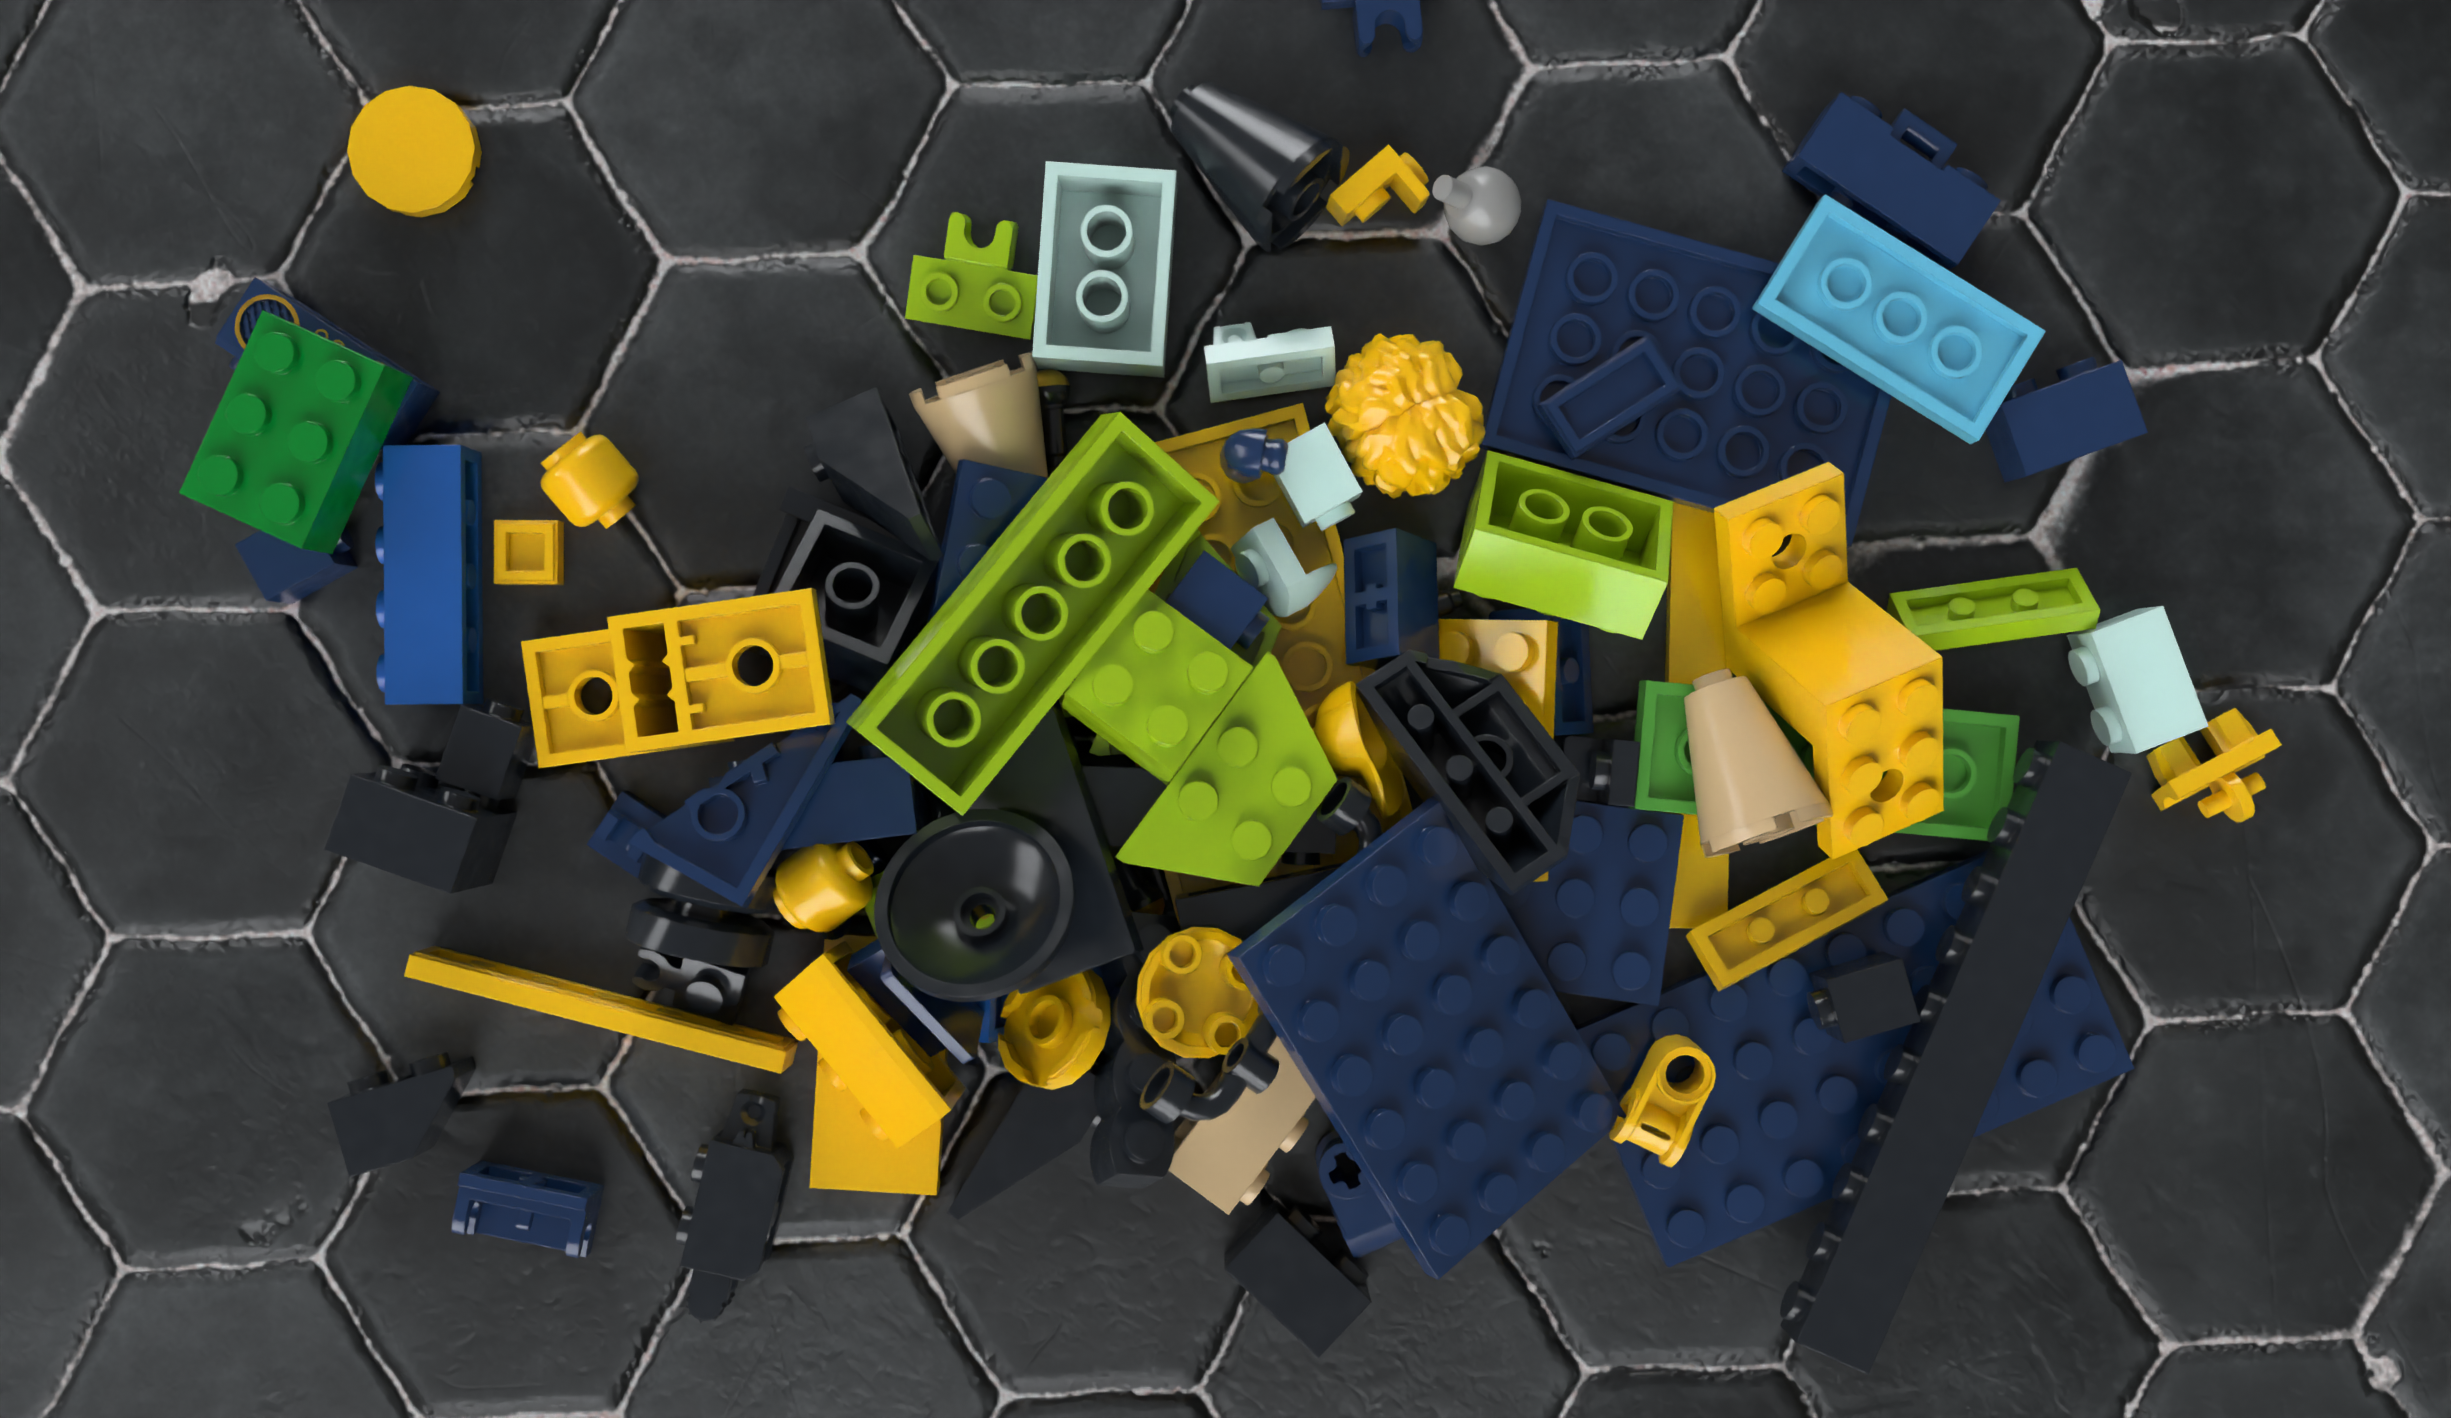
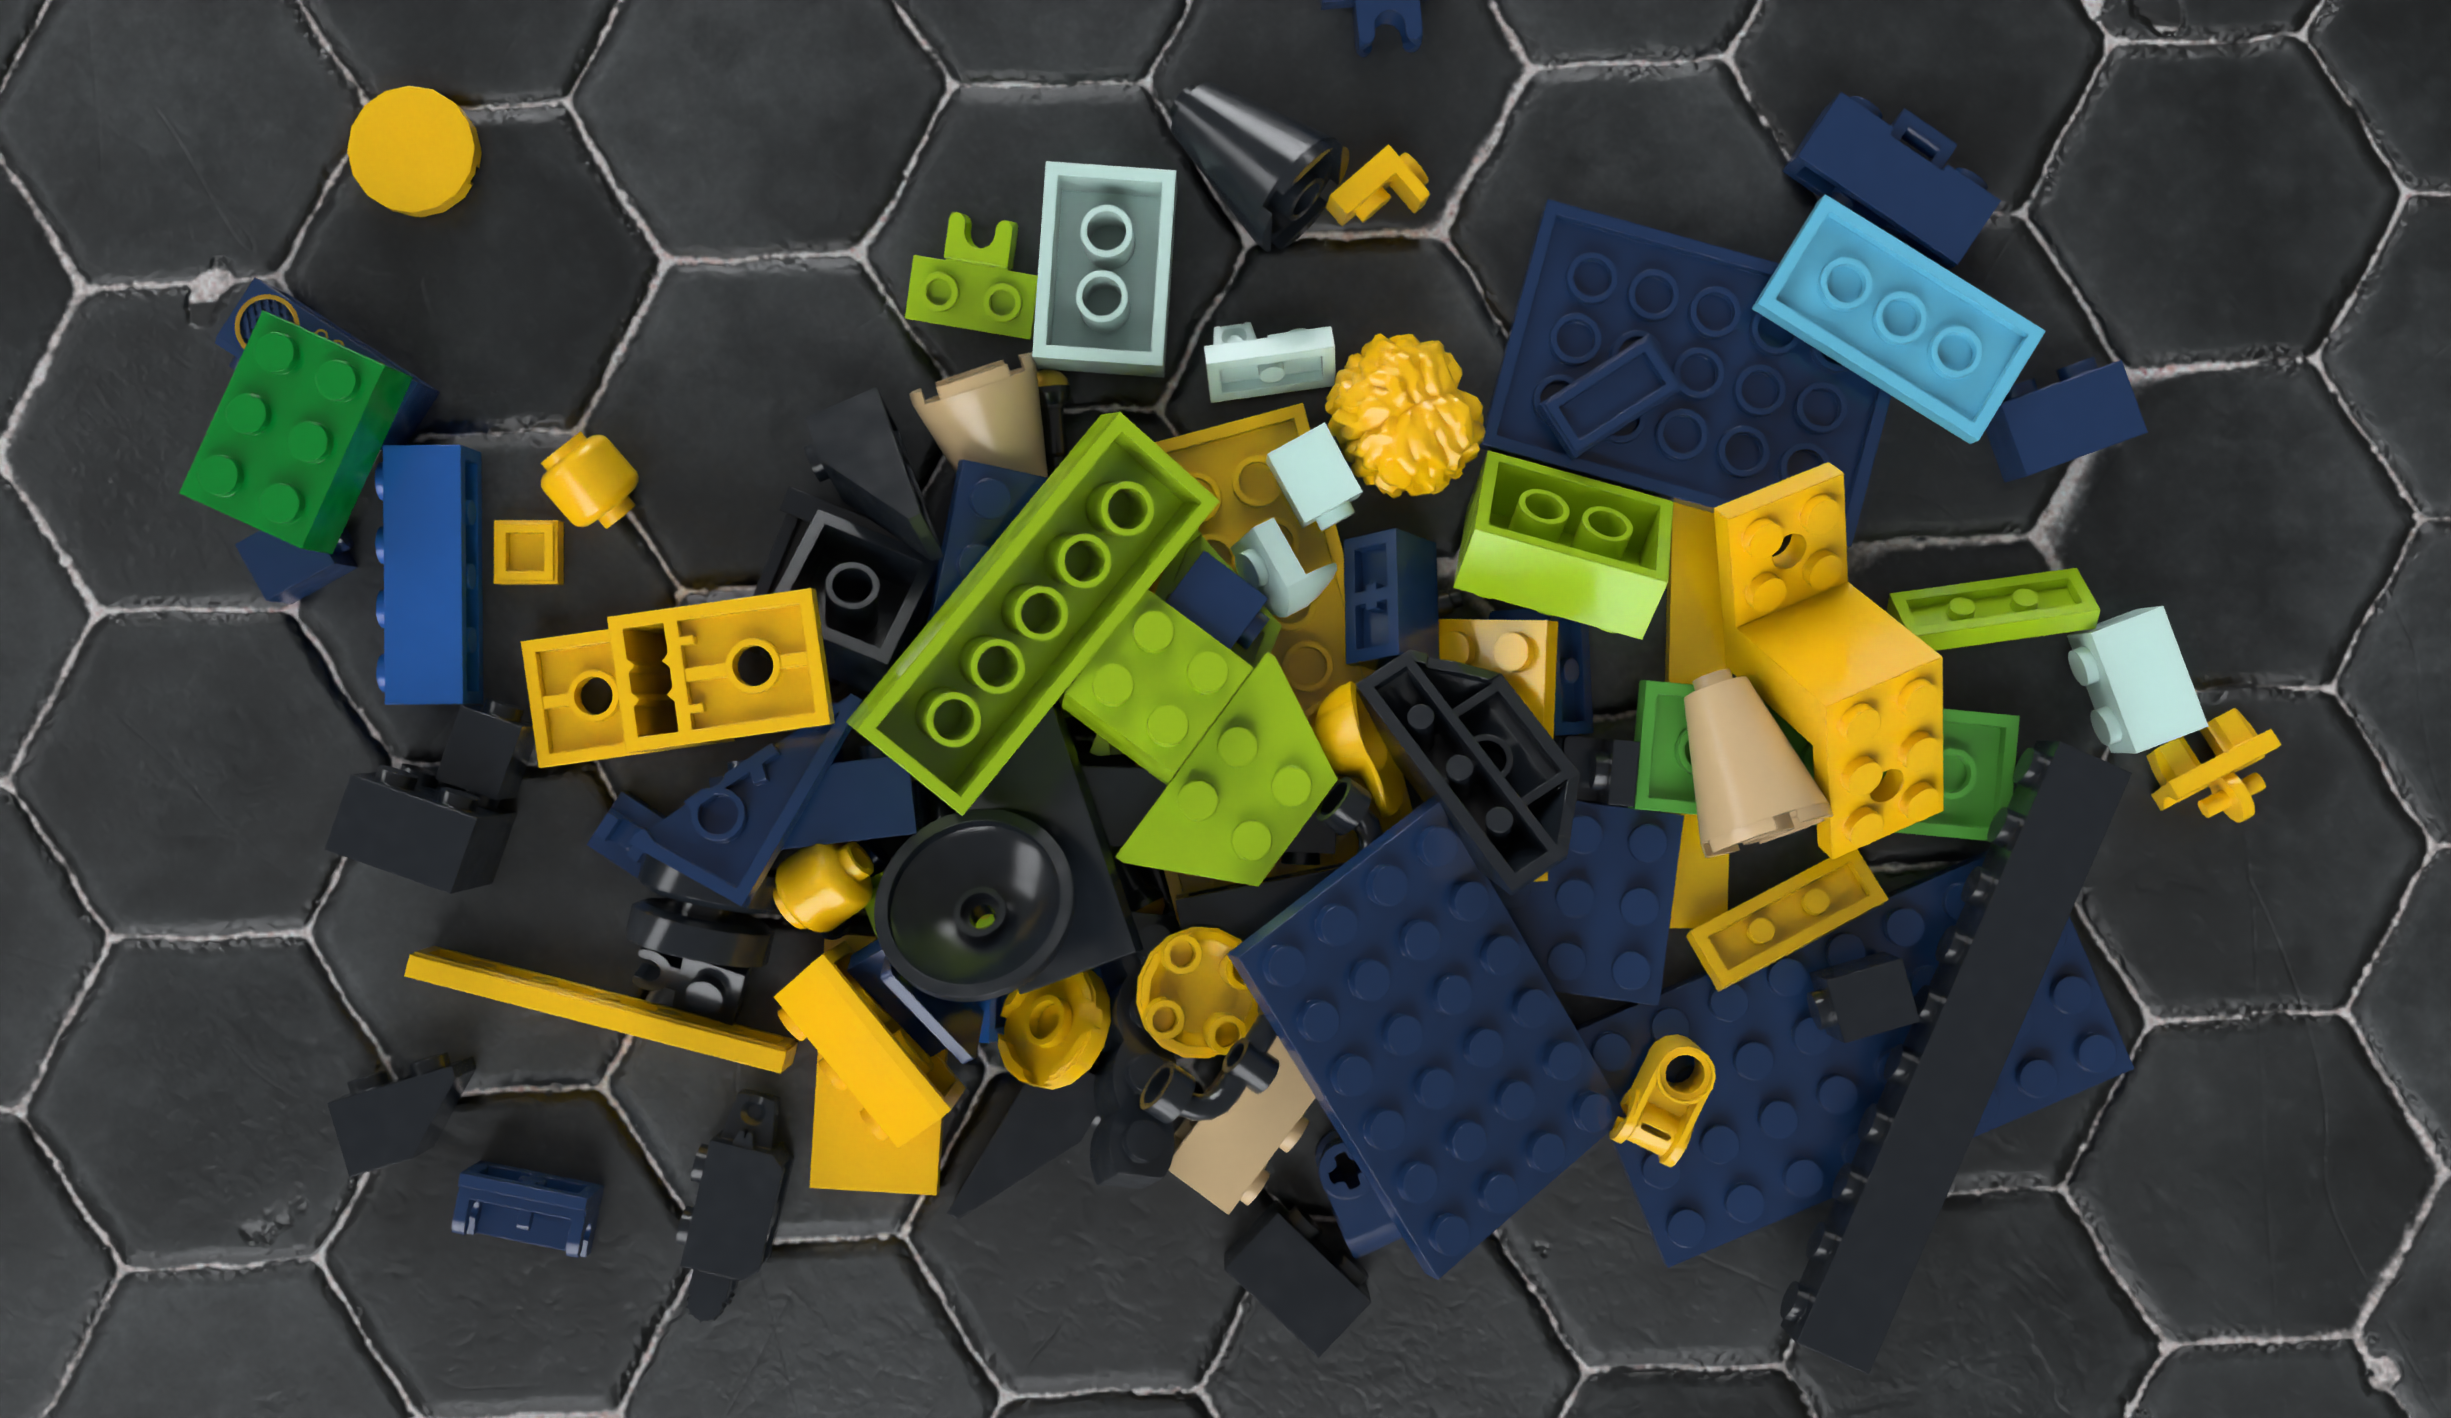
dark blue arm [1220,428,1289,483] -> none
light grey piece [1432,166,1522,246] -> none

